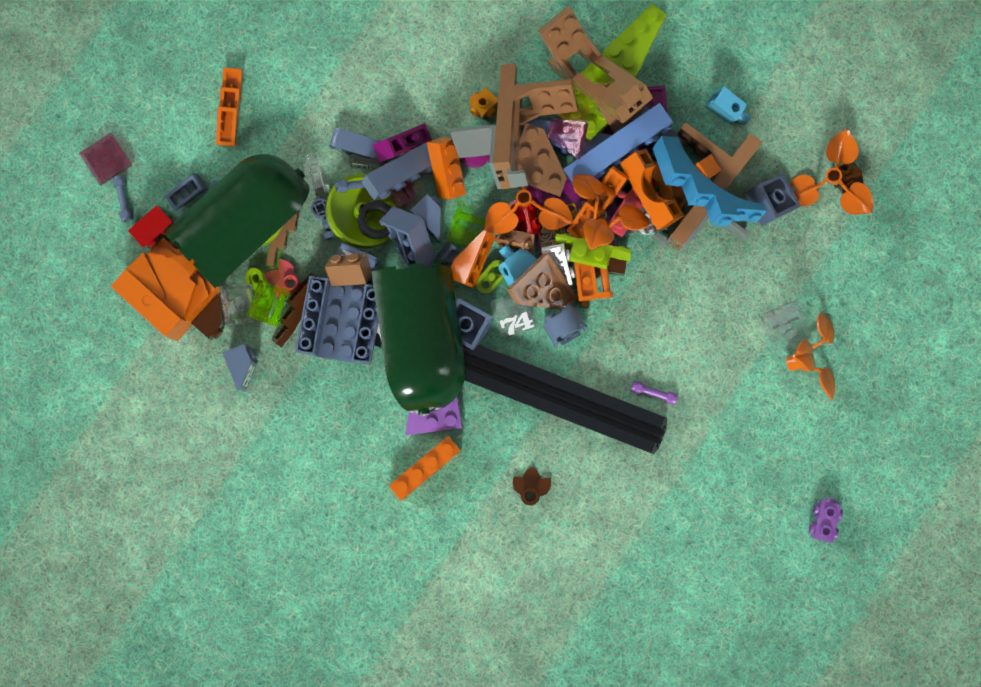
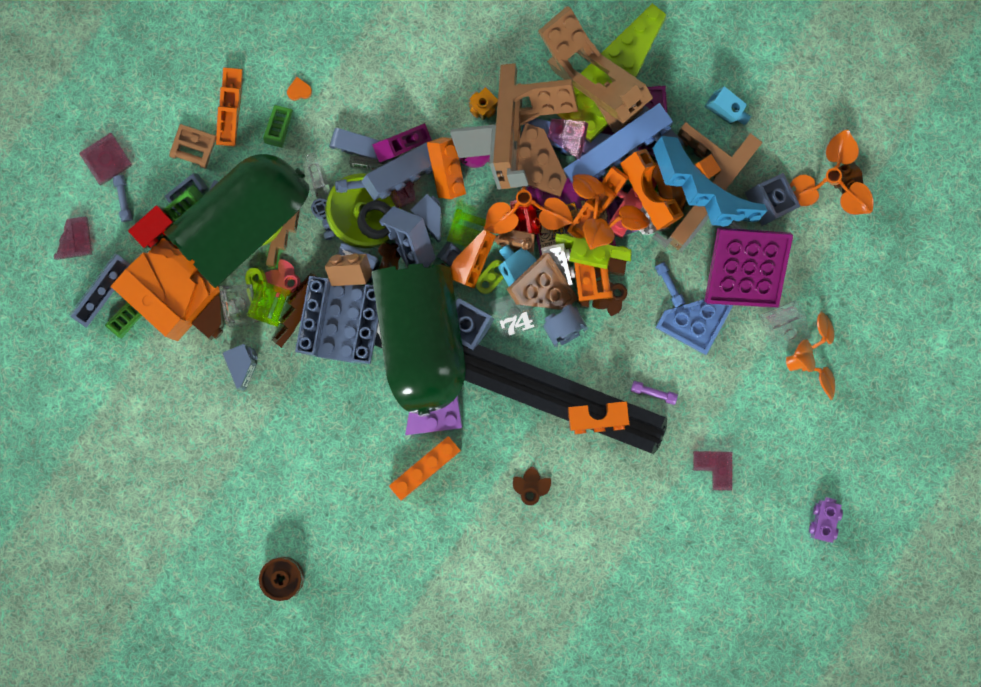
none -> clear pink wing [54,216,93,260]
none -> sand blue brick [69,253,130,328]
none -> bright green slope [105,302,142,339]
none -> bright green slope [163,185,204,222]
none -> medium nougat plate [169,124,216,169]
none -> reddish brown wheel [259,556,305,601]
none -> bright green slope [263,105,293,148]
none -> orange tile [287,77,312,101]
none -> reddish brown plate [378,243,401,270]
none -> orange arch [568,401,629,434]
none -> reddish brown plate [592,280,627,316]
none -> medium blue bar [655,262,686,308]
none -> medium blue plate [655,299,733,355]
none -> clear pink plate [693,451,732,491]
none -> magenta plate [704,228,793,308]

